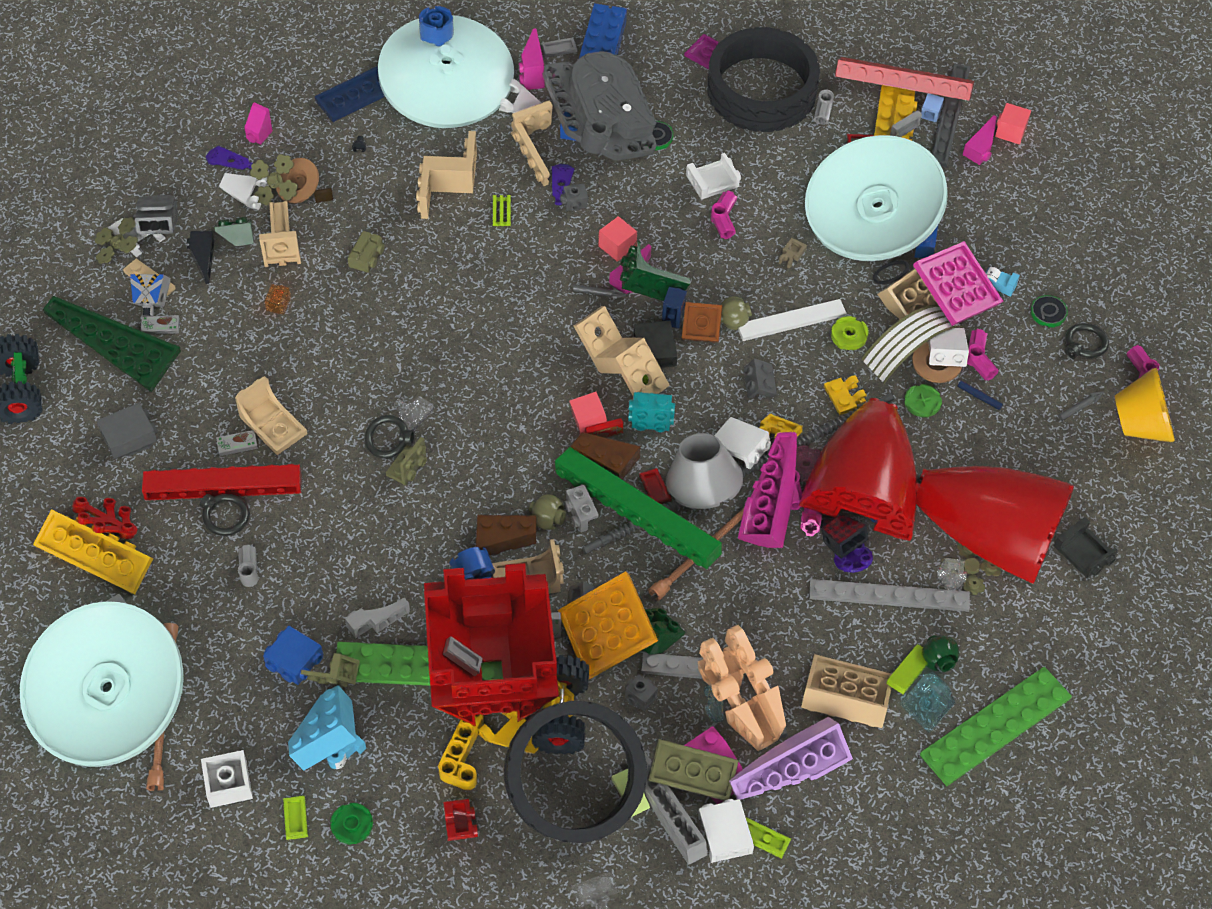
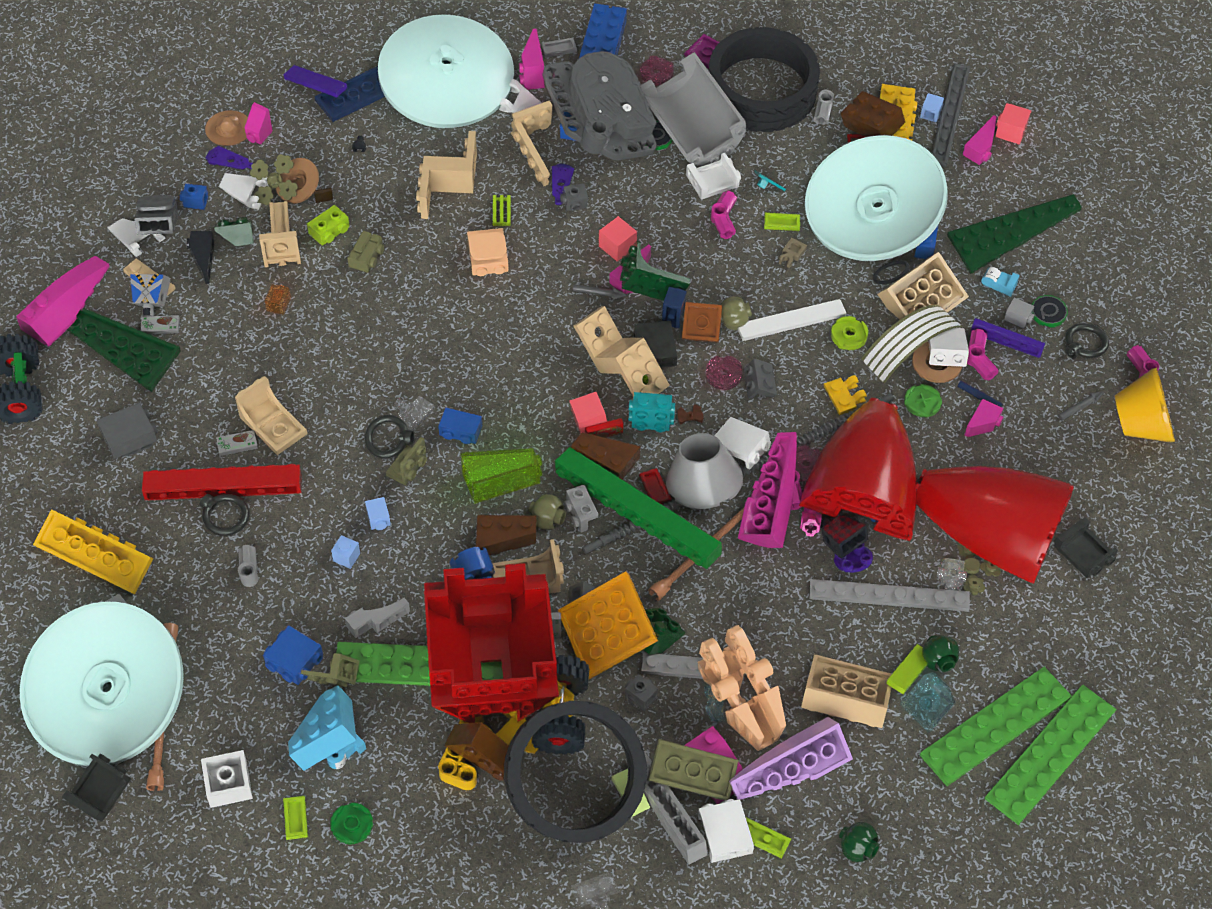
red plant [72,497,138,539] -> none
olive plant [95,217,138,264] -> none
blue brick [419,6,454,46] -> none
light grey tile [443,637,483,676] -> none
red cylinder [443,799,478,841] -> none
yellow plate [760,414,803,438] -> none
brick [835,57,974,101] -> none
light grey tile [890,110,922,137] -> none
dark pink plate [913,241,1003,326] -> none
none -> dark pink wedge [16,256,110,347]
none -> pearl dark grey panel [62,753,132,822]
none -> blue brick [180,184,209,210]
none -> medium nougat hat [205,110,248,146]
none -> dark purple tile [283,65,347,97]
none -> lime brick [307,205,350,246]
none -> light blue brick [331,535,360,569]
none -> light blue brick [365,497,390,530]
none -> blue brick [439,408,483,444]
none -> reddish brown wedge [444,722,523,781]
none -> clear neon green slope [460,448,542,504]
none -> light nougat brick [467,228,508,276]
none -> light grey cylinder [640,52,746,166]
none -> clear pink plate [640,56,674,86]
none -> copper piece [677,404,703,425]
none -> clear pink plate [705,355,743,391]
none -> teal piece [754,170,786,191]
none -> lime tile [764,213,800,231]
none -> dark green plant [839,822,880,862]
none -> reddish brown piece [841,91,905,137]
none -> dark green wing [947,194,1082,274]
none -> dark pink slope [965,399,1004,437]
none -> dark purple tile [971,318,1045,358]
none -> bright green plate [985,685,1117,825]
none -> light grey brick [1004,297,1035,328]

